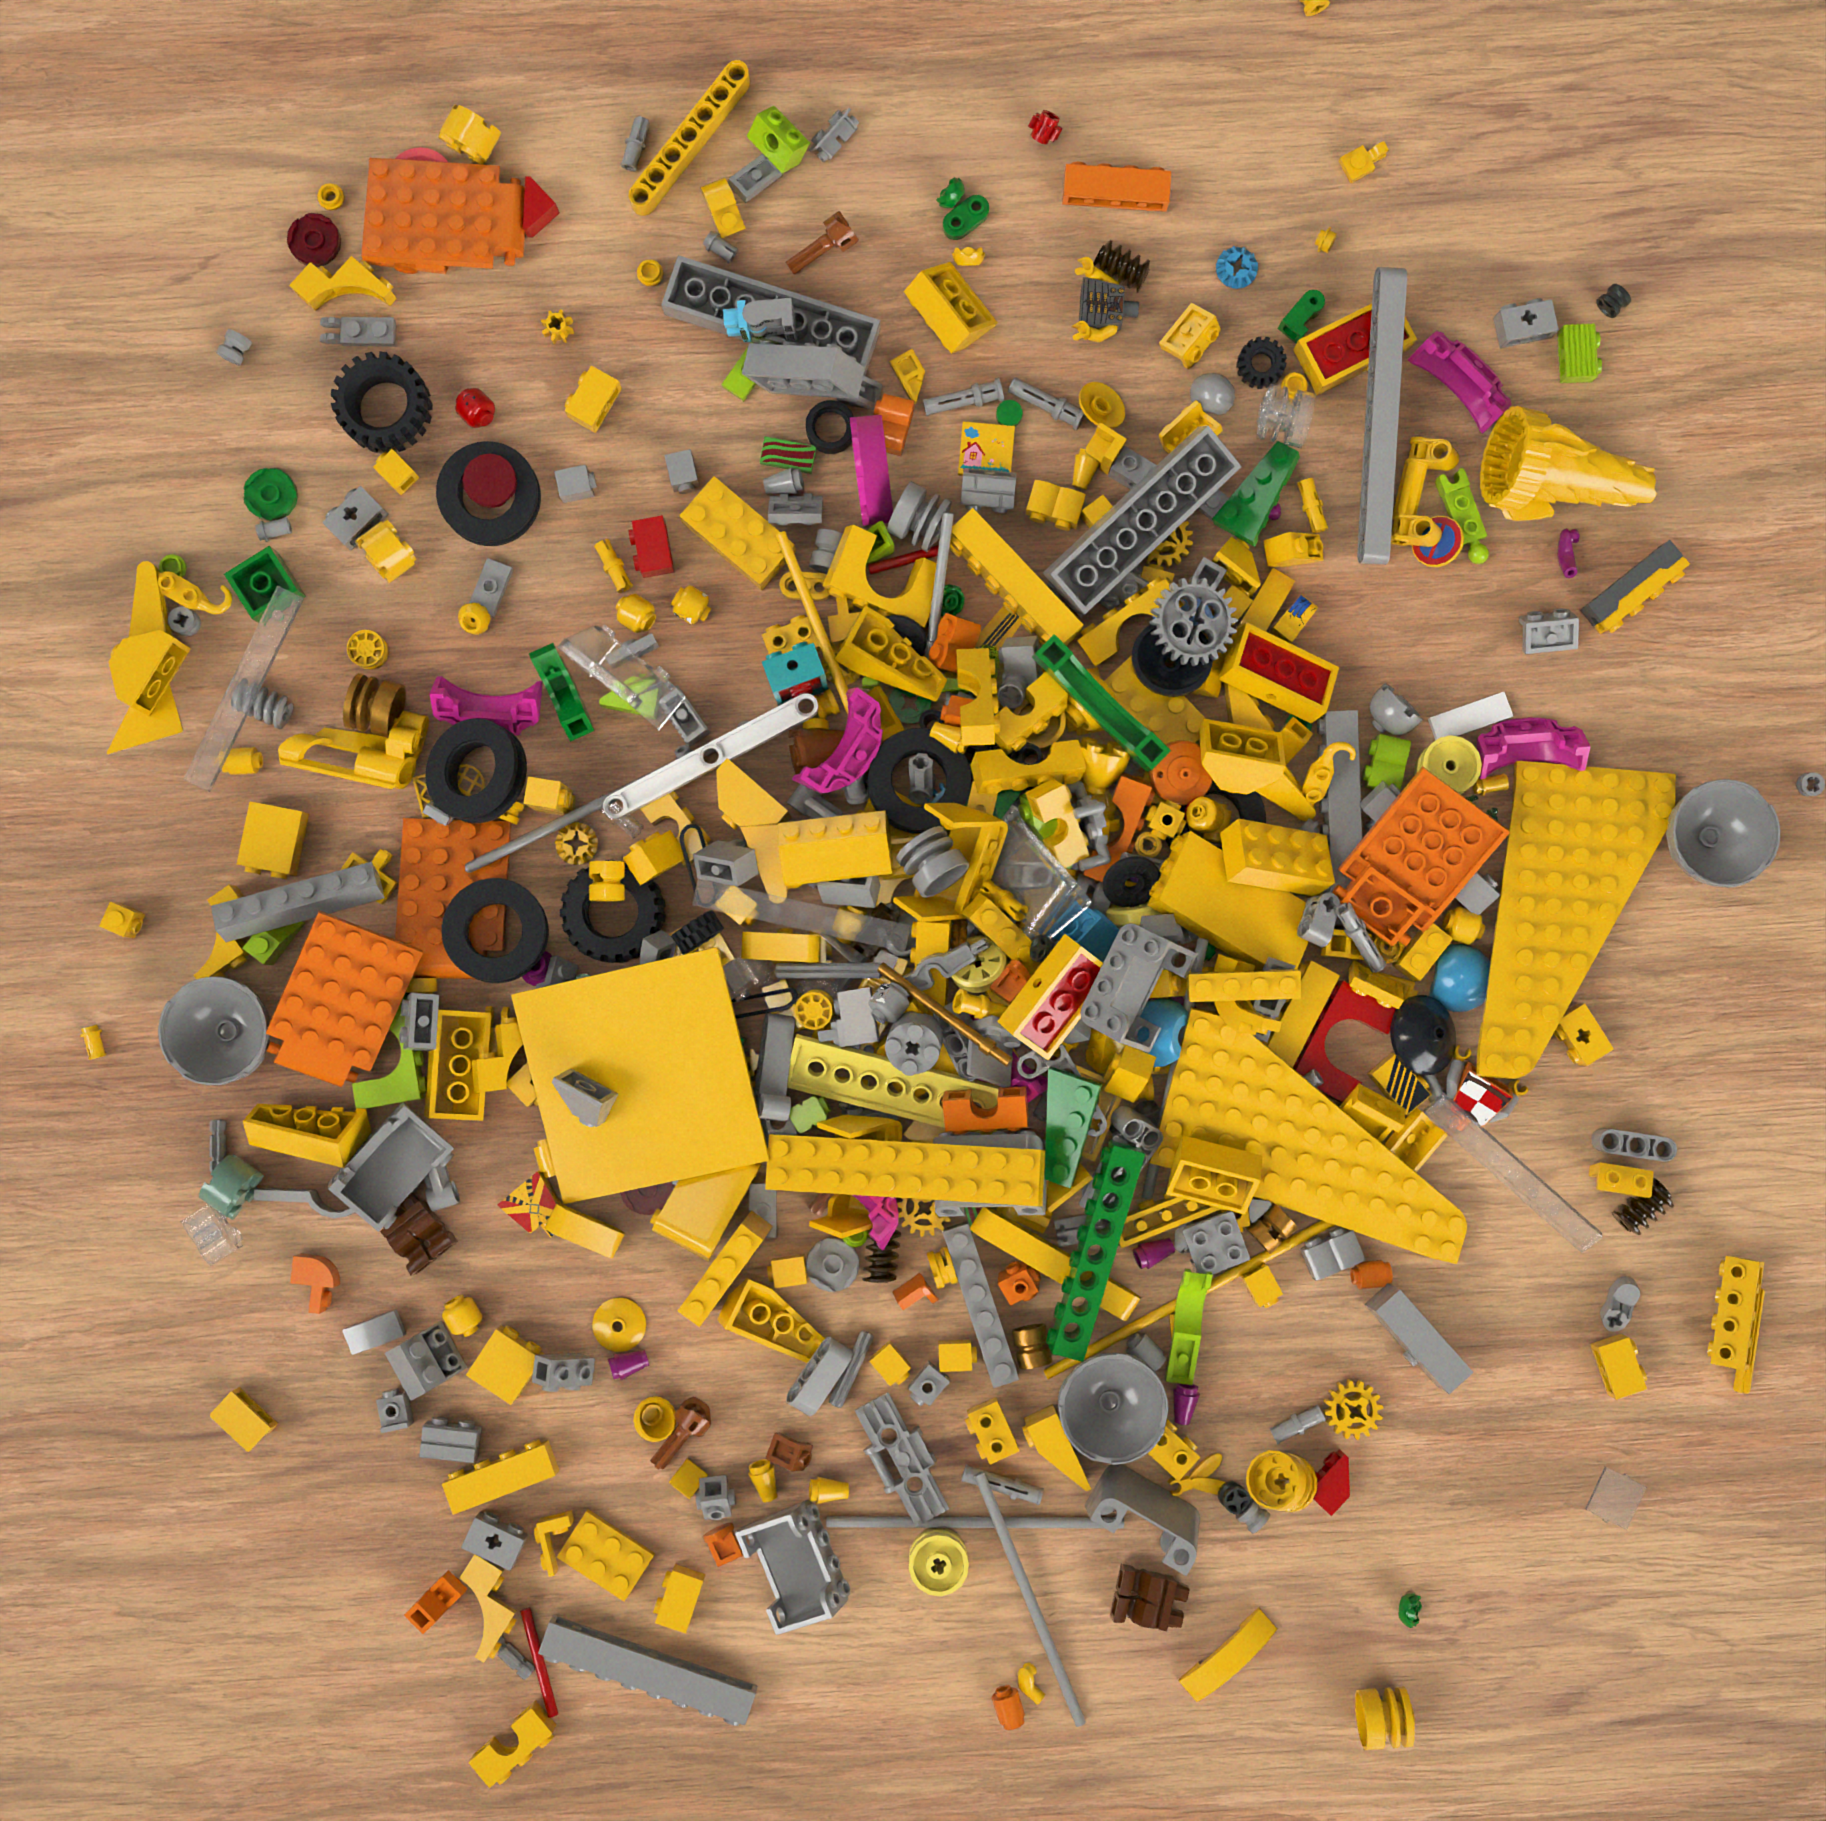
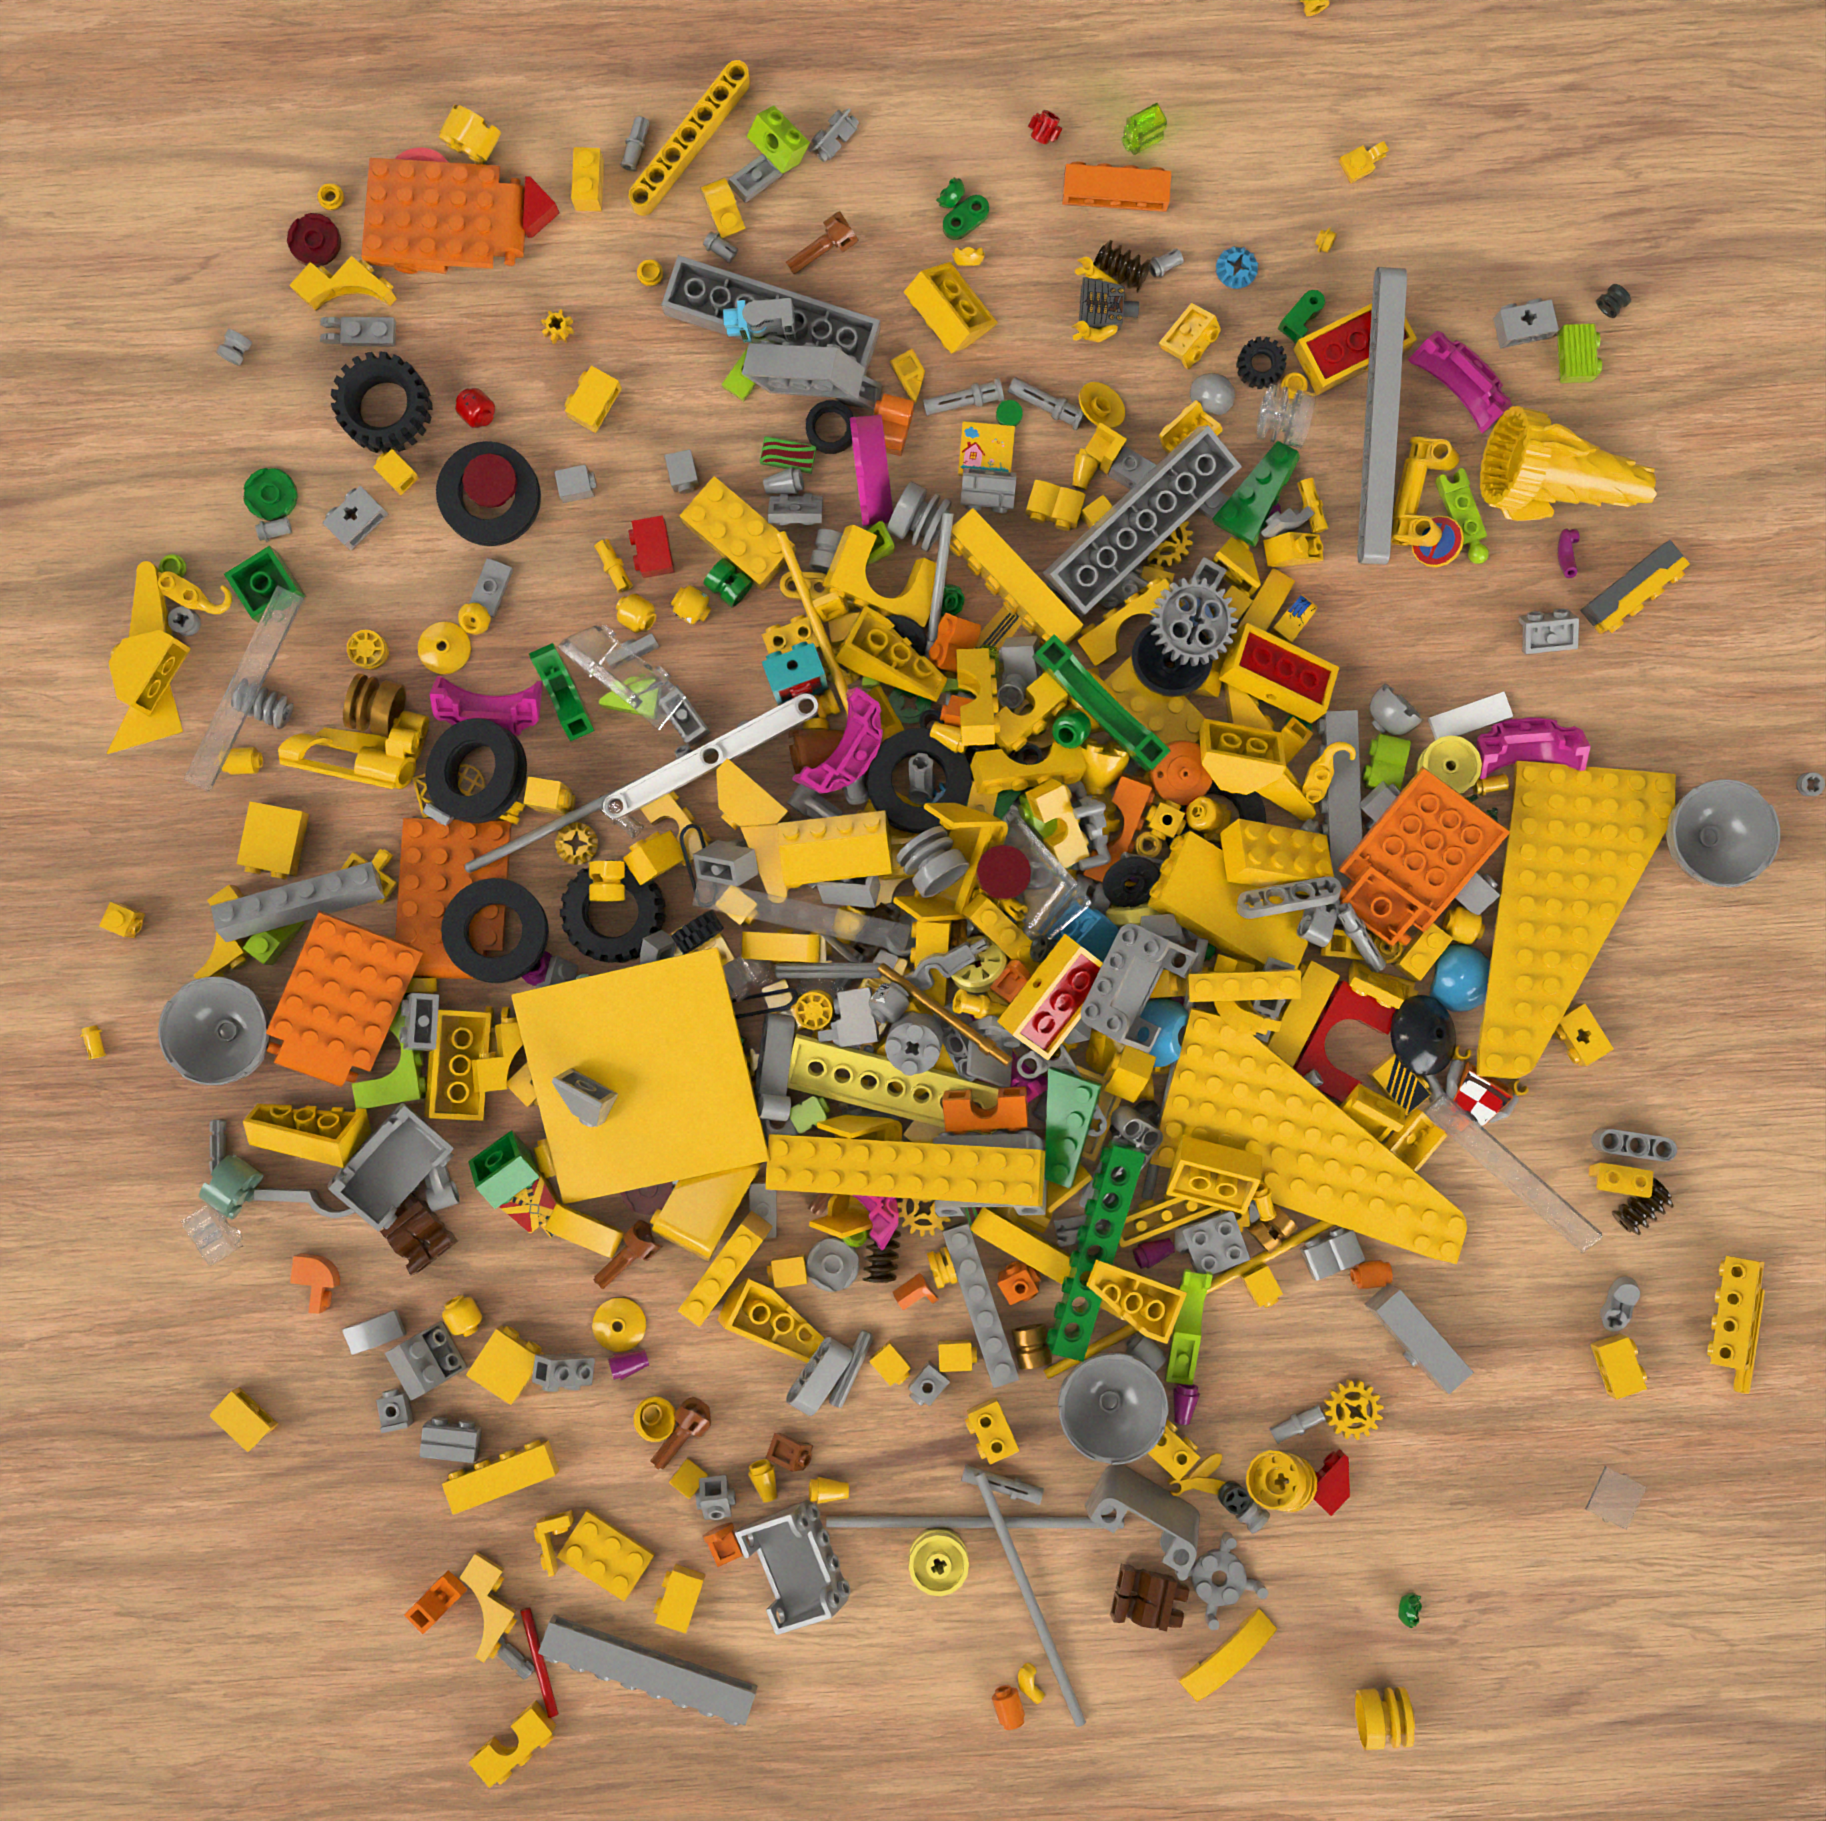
yellow brick [355,520,417,584] -> none
light grey brick [461,1512,529,1571] -> none
light grey piece [855,1392,949,1527] -> none
red piece [868,545,939,575] -> none
yellow slope [1022,1404,1091,1492] -> none
none -> yellow dish [418,622,471,675]
none -> green brick [468,1130,539,1209]
none -> yellow brick [571,147,604,212]
none -> dark orange piece [593,1220,663,1289]
none -> green wheel [703,557,754,608]
none -> yellow tile [812,591,848,623]
none -> dark red tile [976,845,1031,901]
none -> green head [1052,709,1091,749]
none -> yellow wedge [1086,1259,1187,1344]
none -> clear neon green brick [1122,102,1167,155]
none -> light grey pin [1149,248,1184,277]
none -> light grey plate [1174,1532,1268,1630]
none -> light grey beam [1237,877,1342,919]
none -> yellow pin [1252,1184,1277,1221]
none -> light grey slope [1260,506,1315,537]

